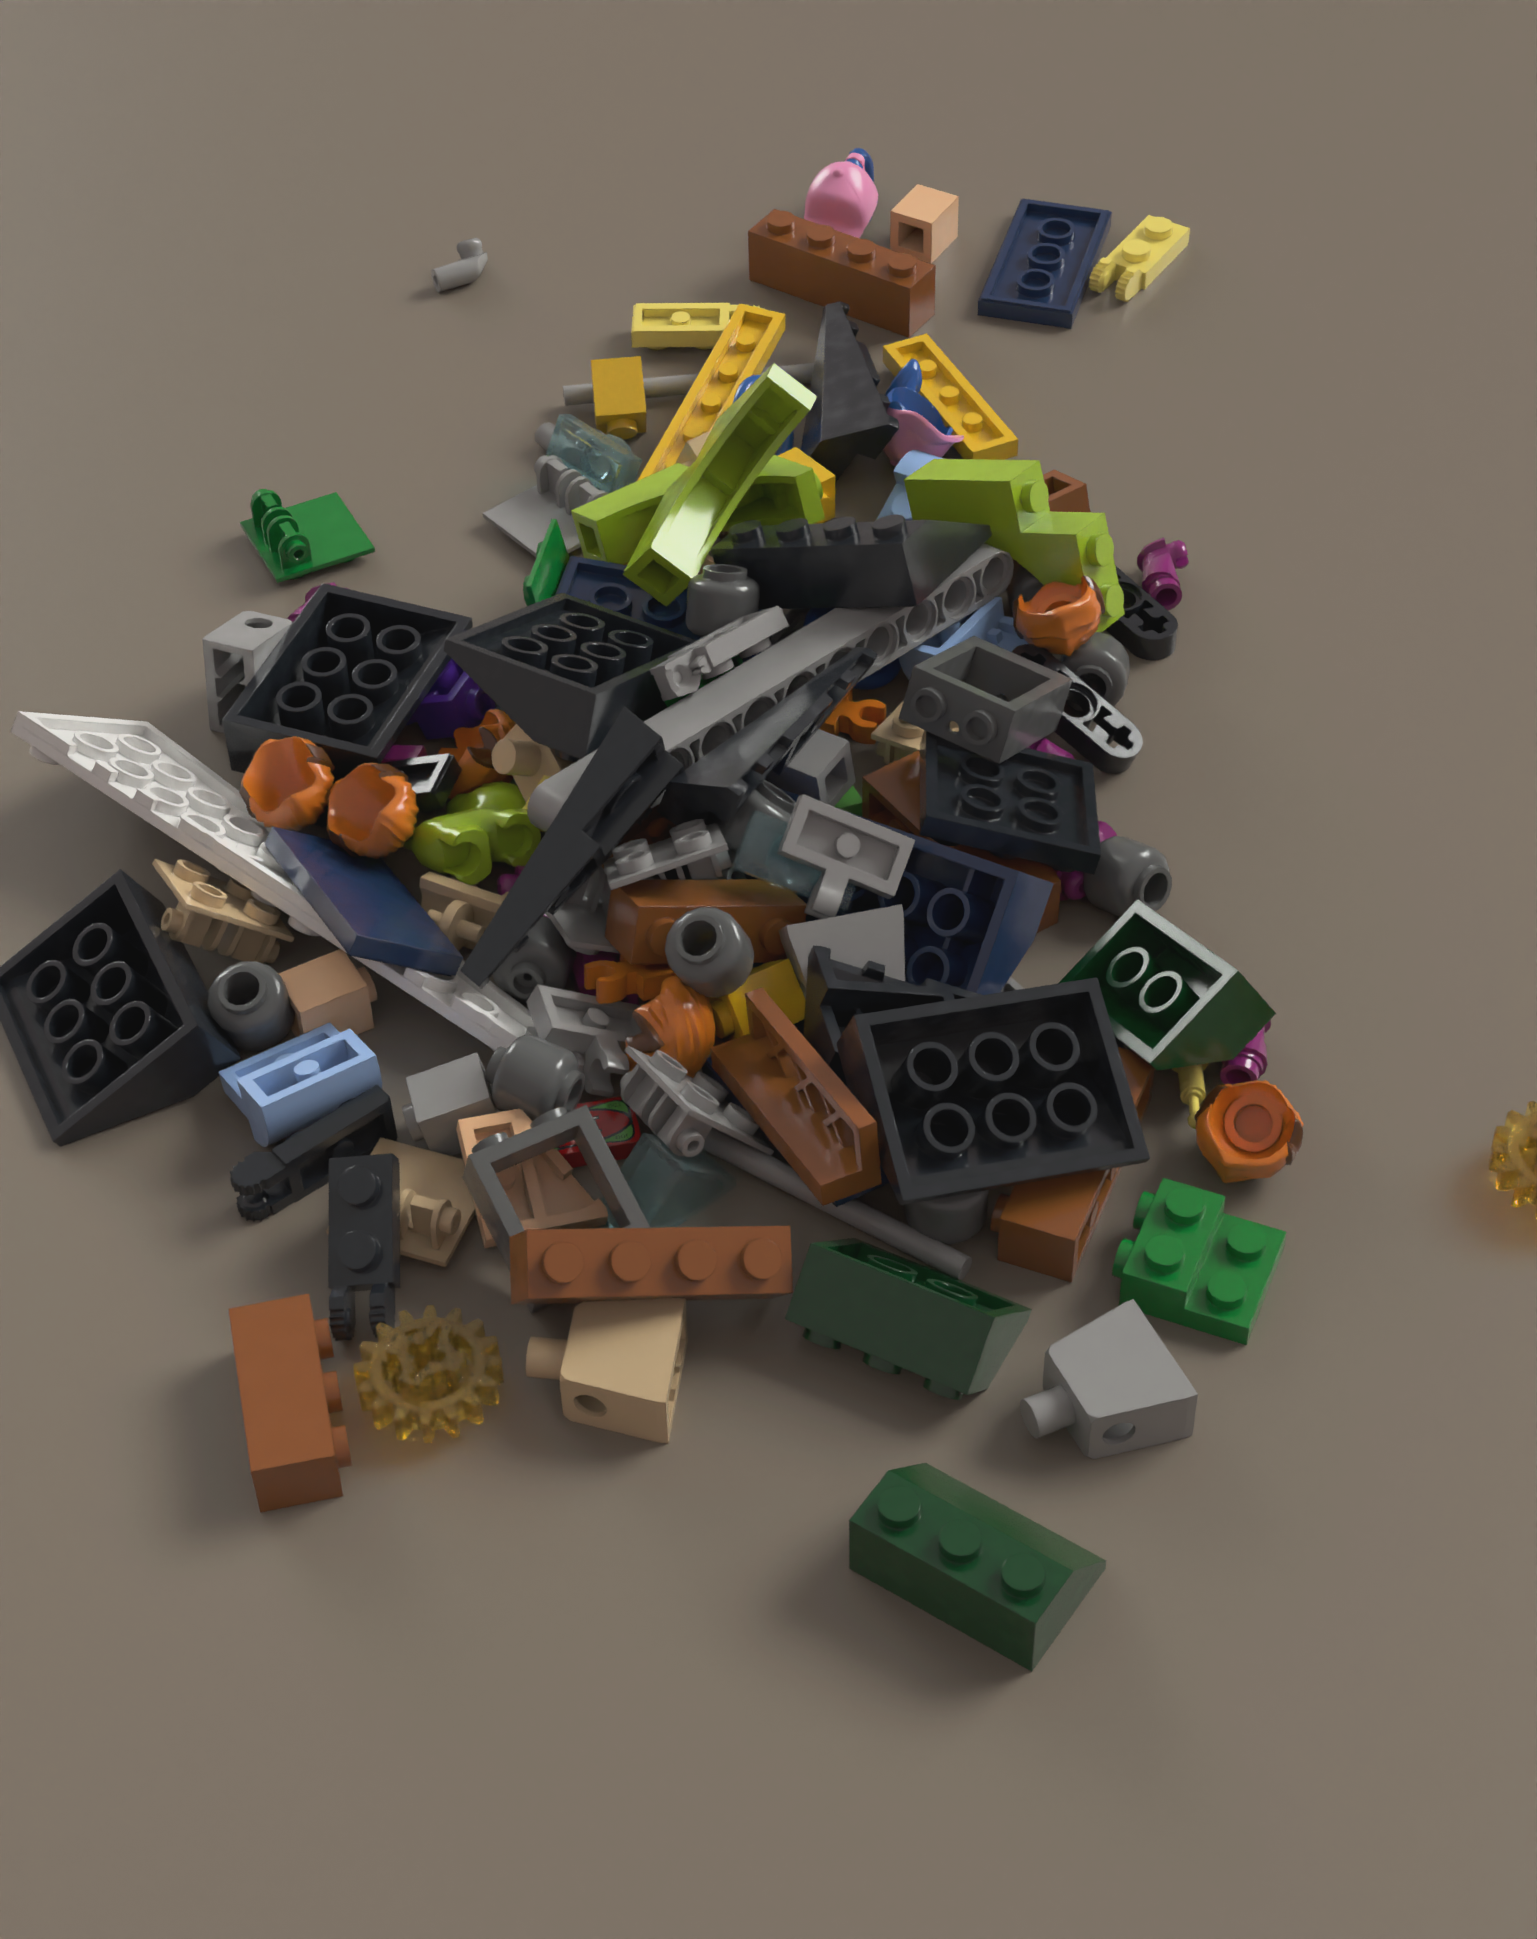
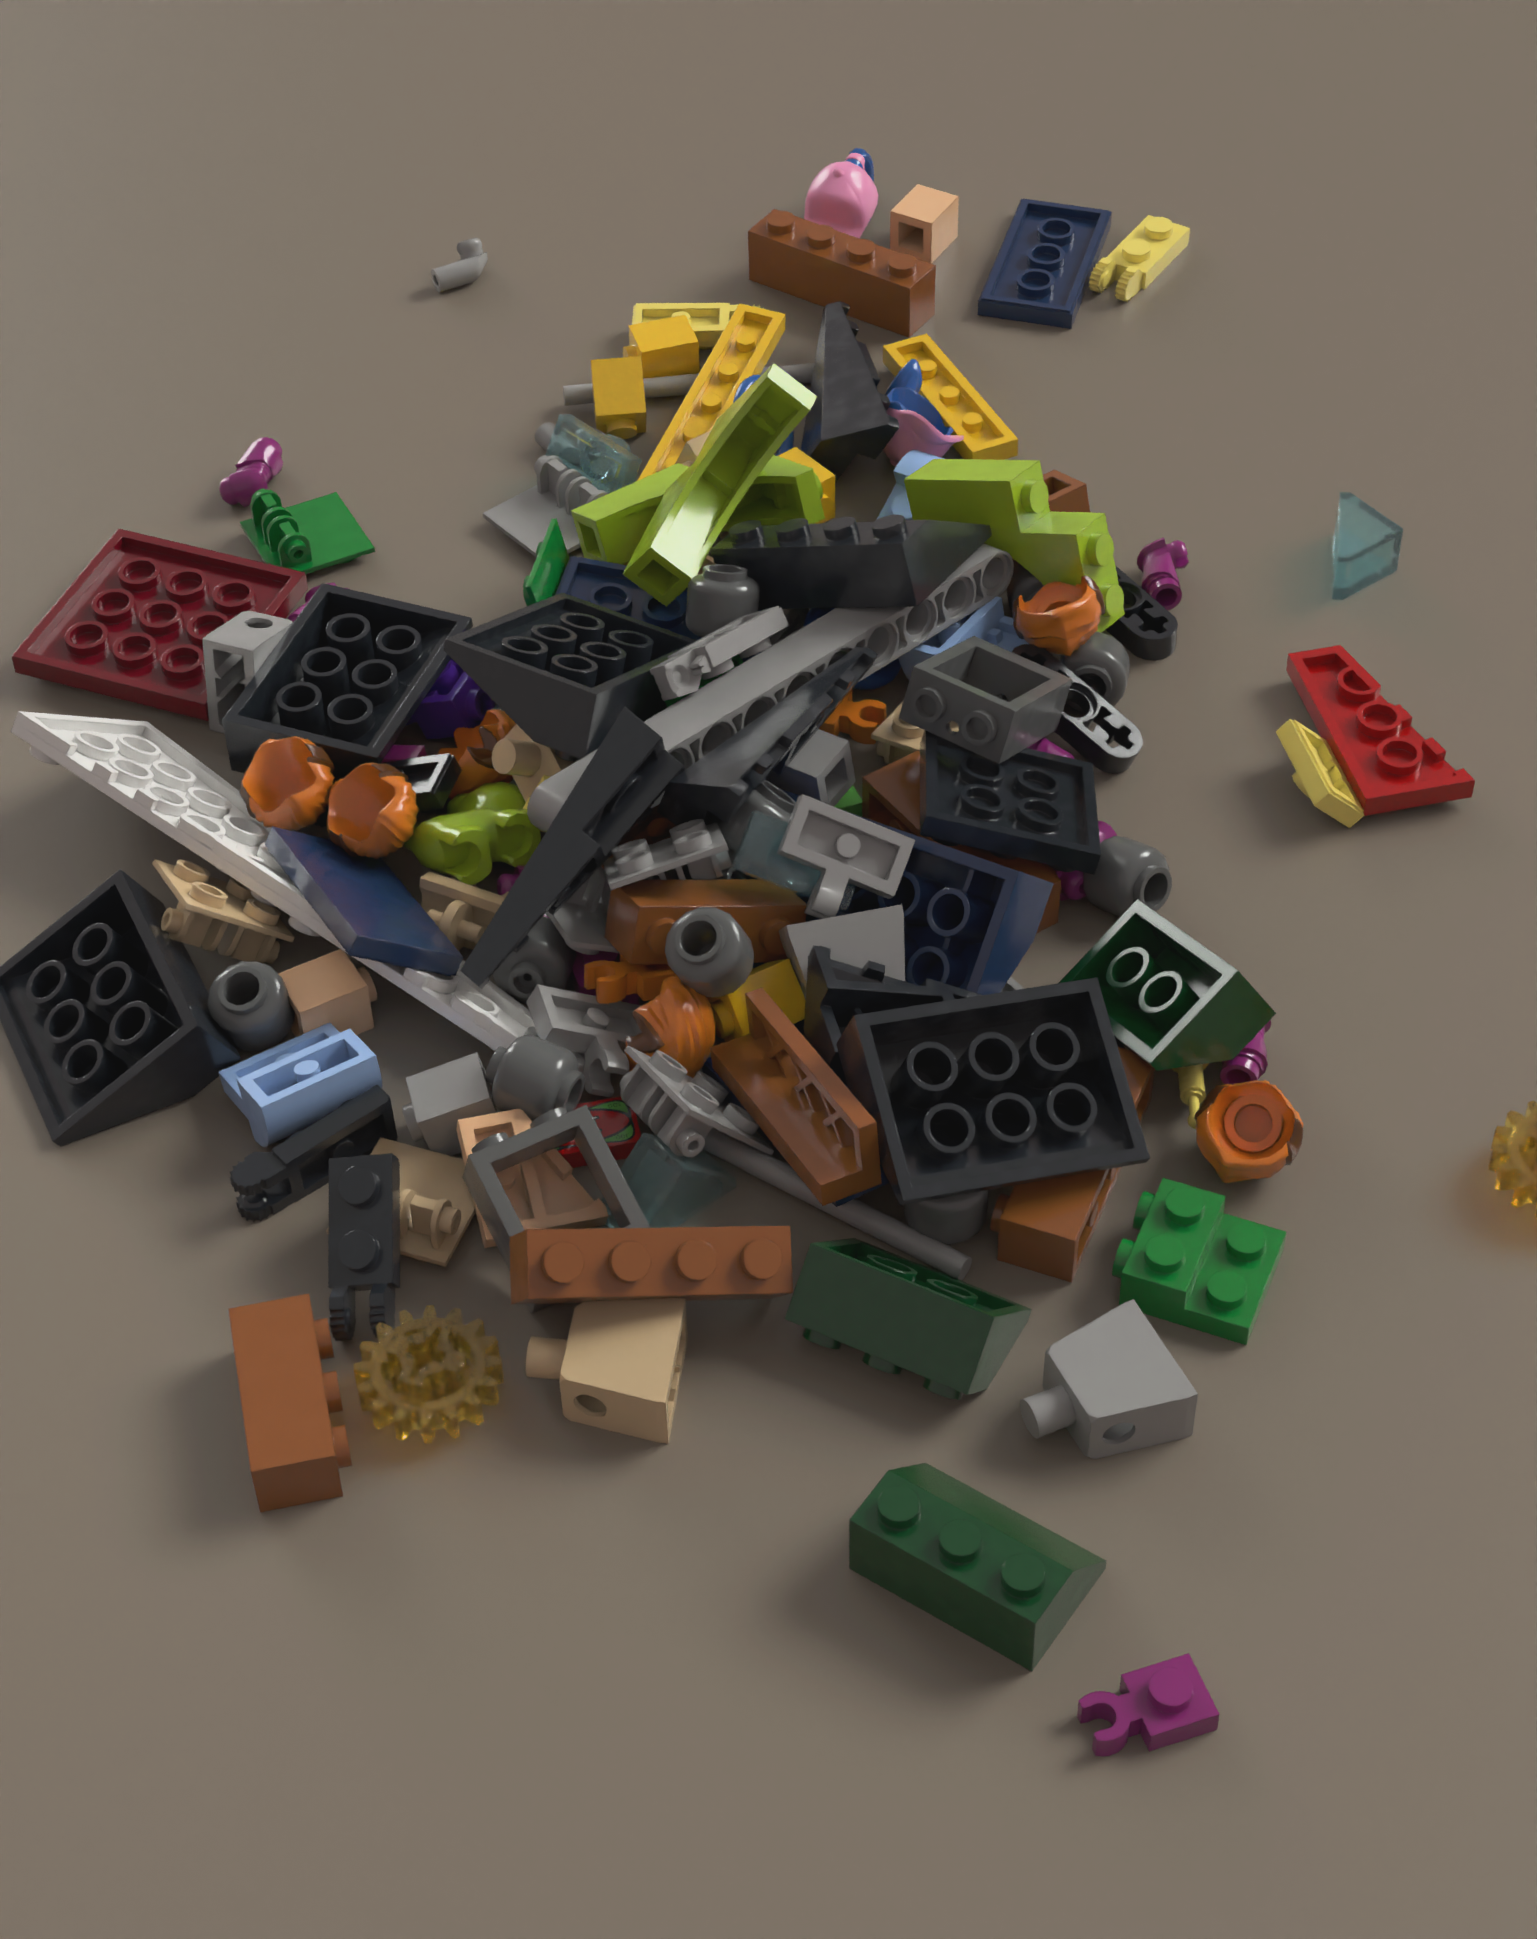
none -> dark red plate [11,528,308,721]
none -> magenta arm [219,437,283,507]
none -> yellow brick [623,315,700,378]
none -> magenta plate [1077,1653,1220,1757]
none -> light yellow plate [1276,719,1365,828]
none -> red wing [1286,645,1475,816]
none -> clear light blue slope [1332,492,1403,600]

